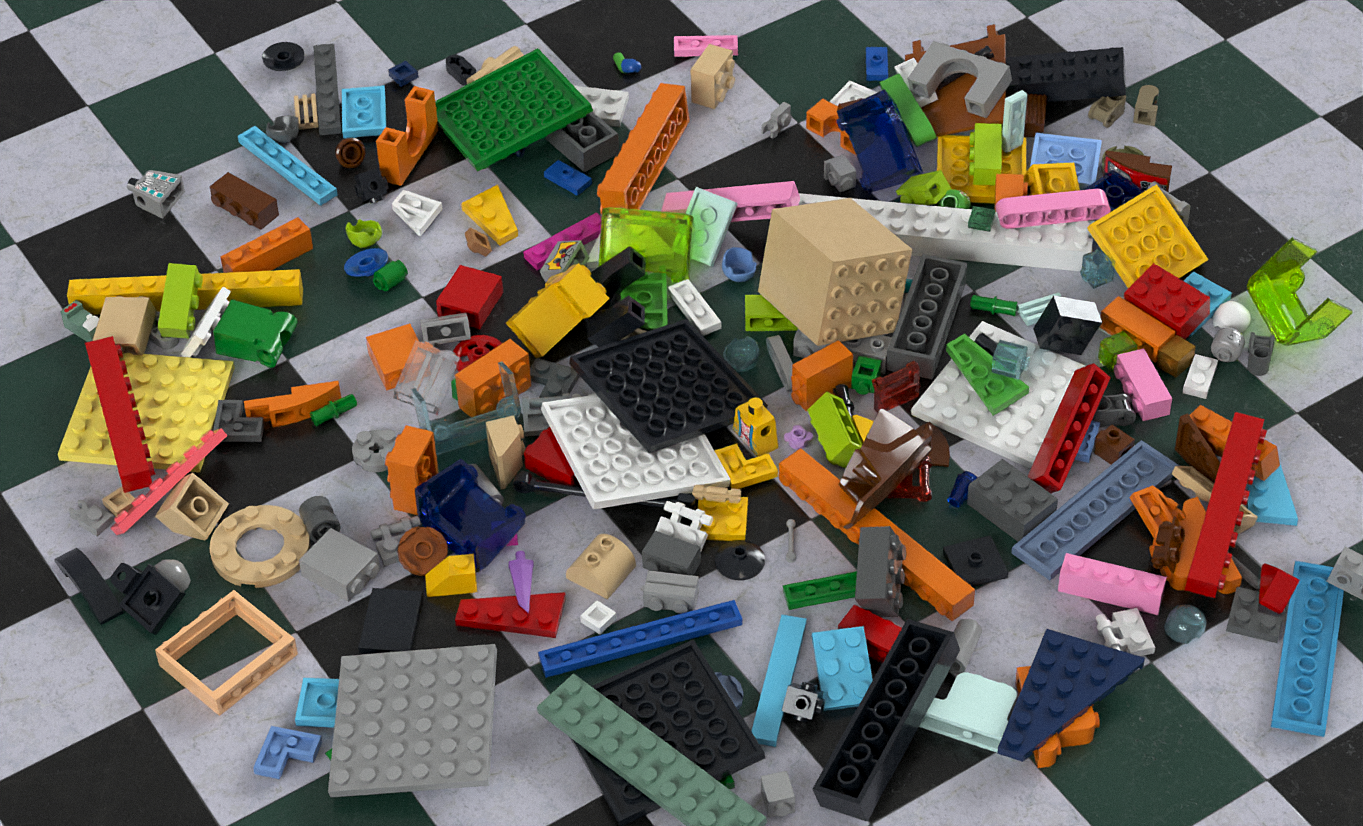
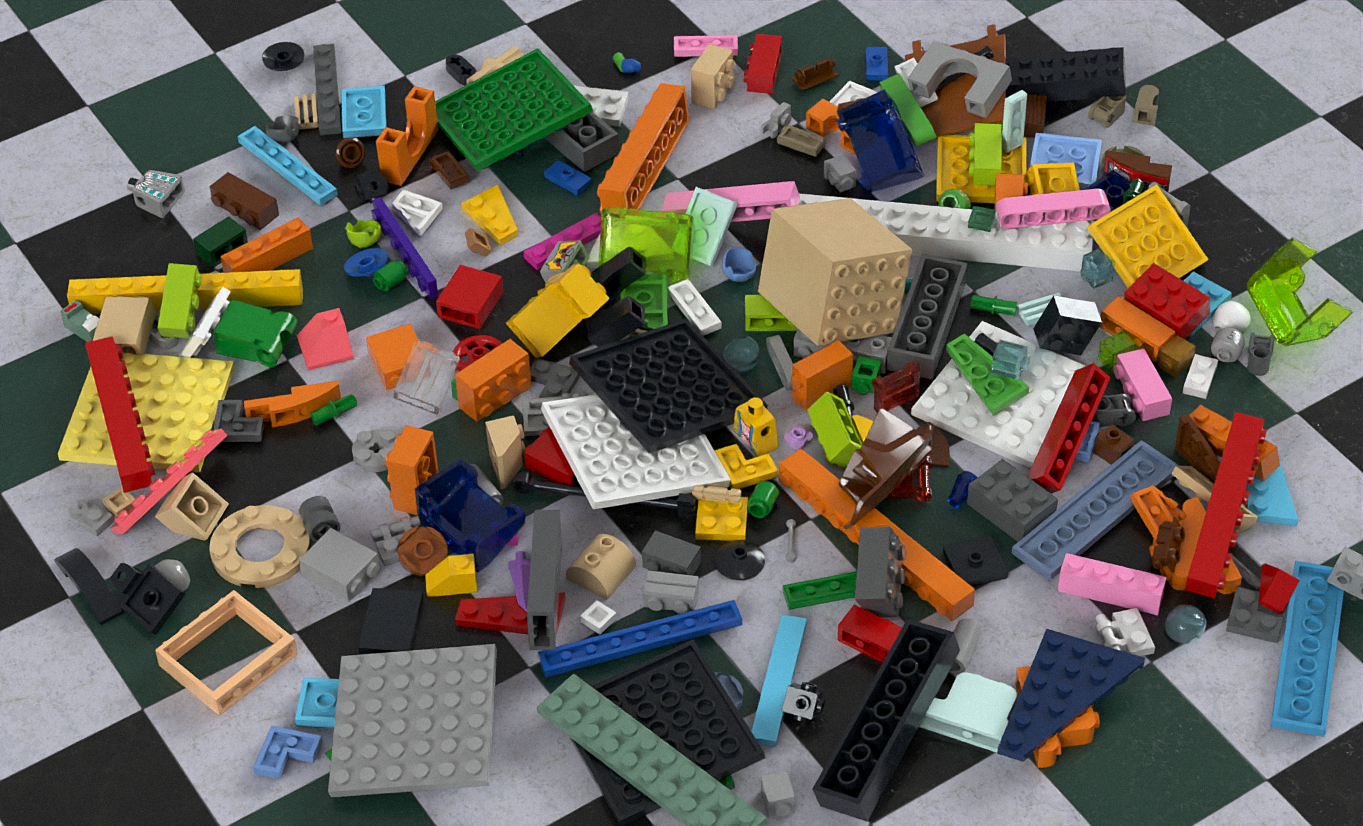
dark blue plate [388,61,419,87] -> none
clear light blue windscreen [411,361,521,455] -> none
light grey brick [420,313,471,346] -> none
white plate [655,501,713,551] -> none
medium azure plate [811,626,873,711] -> none
lime brick [896,170,951,205] -> none
none -> dark green brick [193,216,248,268]
none -> coral slope [297,308,354,370]
none -> dark purple plate [371,197,438,299]
none -> reddish brown plate [429,151,470,190]
none -> dark grey brick [527,510,562,650]
none -> red brick [743,34,782,94]
none -> green brick [748,481,779,518]
none -> dark tan plate [777,125,826,157]
none -> reddish brown hinge [791,57,839,91]
none -> dark green pin [1123,179,1144,203]

